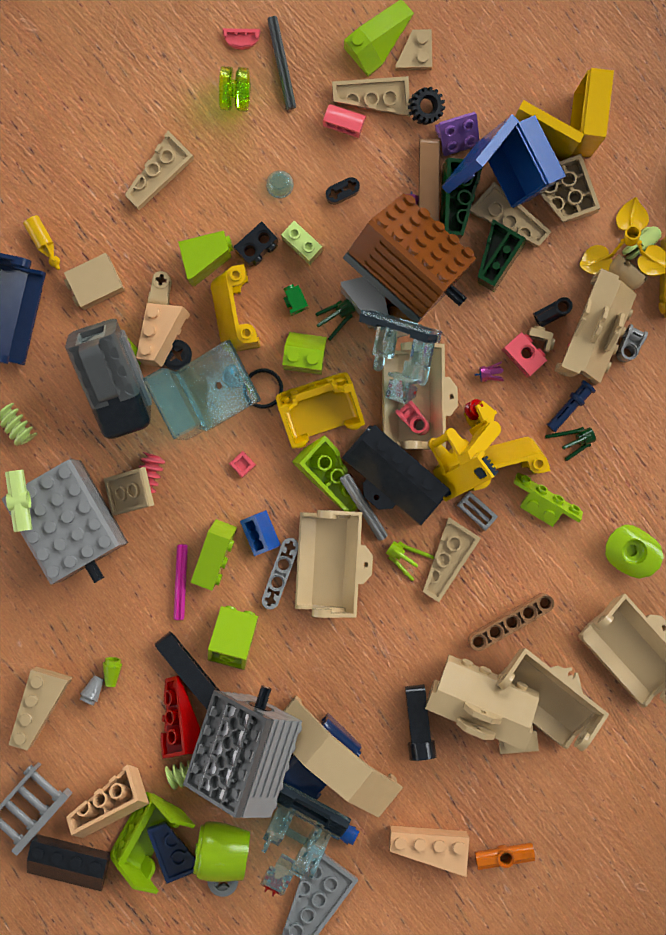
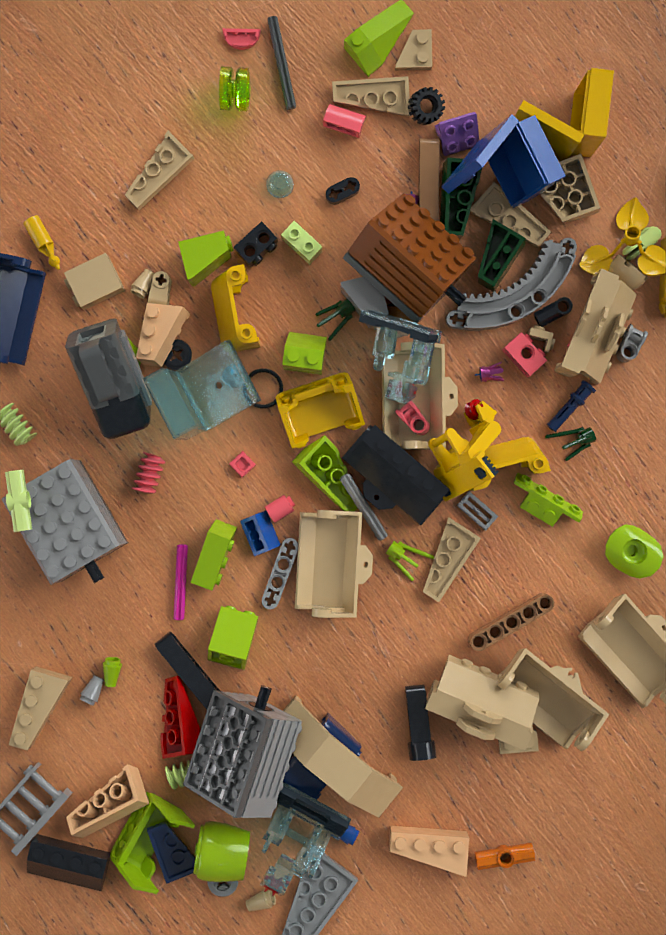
tan tile [104,467,154,516] -> none
green brick [283,284,309,316] -> none
none -> tan cone [131,269,154,299]
none -> tan cone [246,889,276,912]
none -> coral brick [265,495,295,523]
none -> light grey gear [446,238,577,331]

